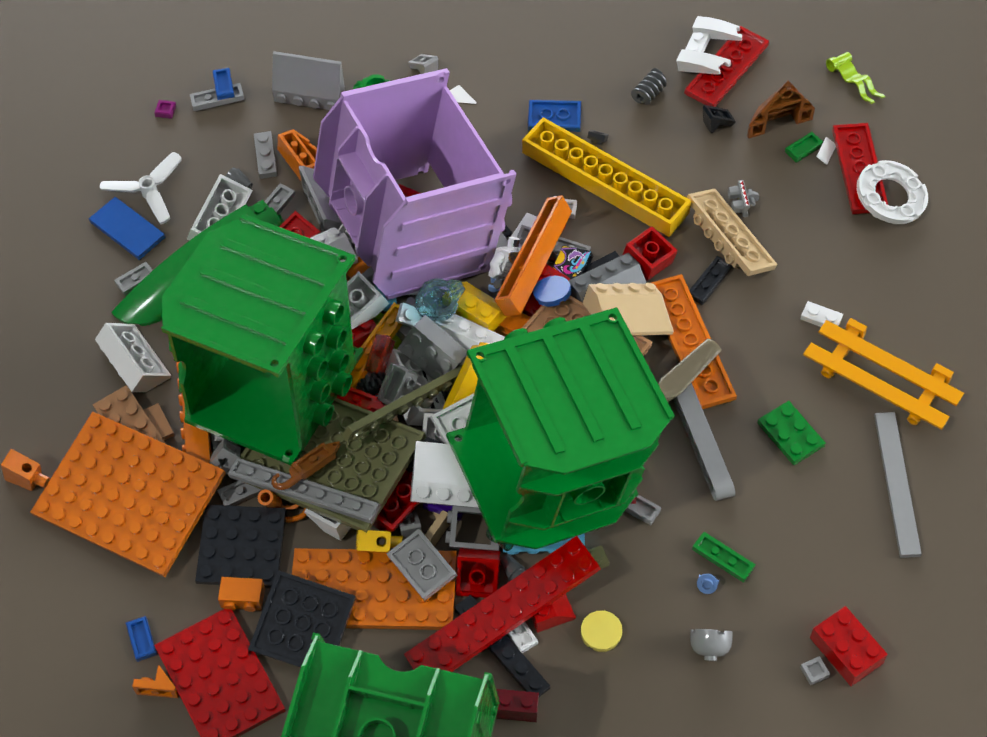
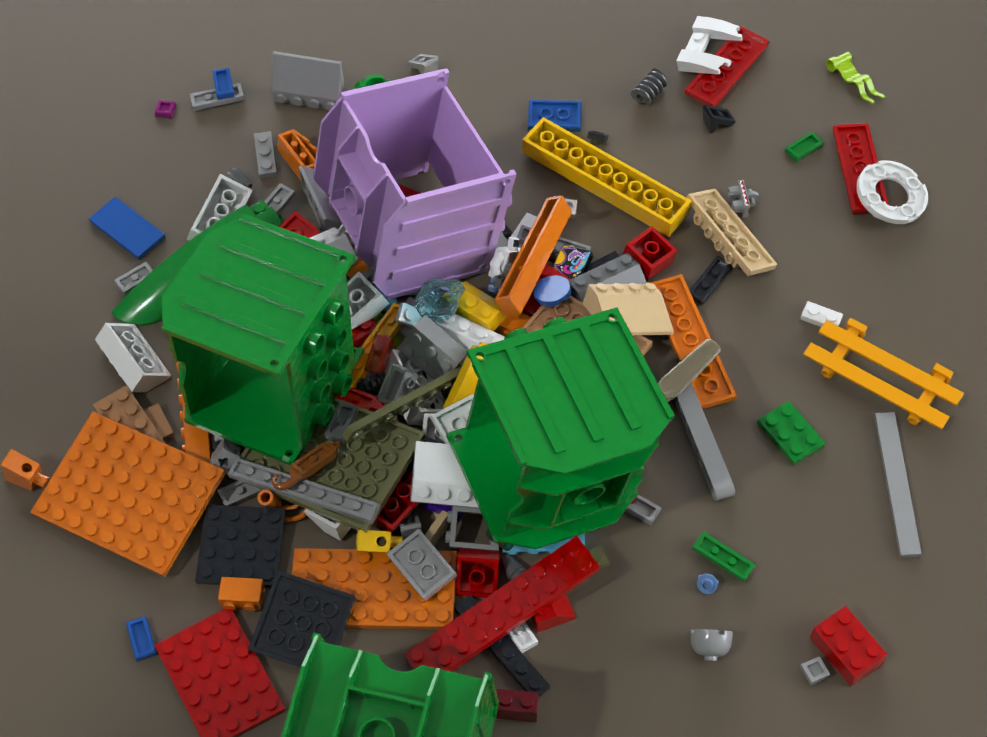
white piece [100,152,182,224] -> none
orange slope [132,665,179,698] -> none
white sticker [450,85,477,104] -> none
light yellow tile [581,610,622,652] -> none
dark orange wedge [747,80,815,138] -> none
white sticker [816,137,836,165] -> none
none -> dark grey plate [324,402,359,443]

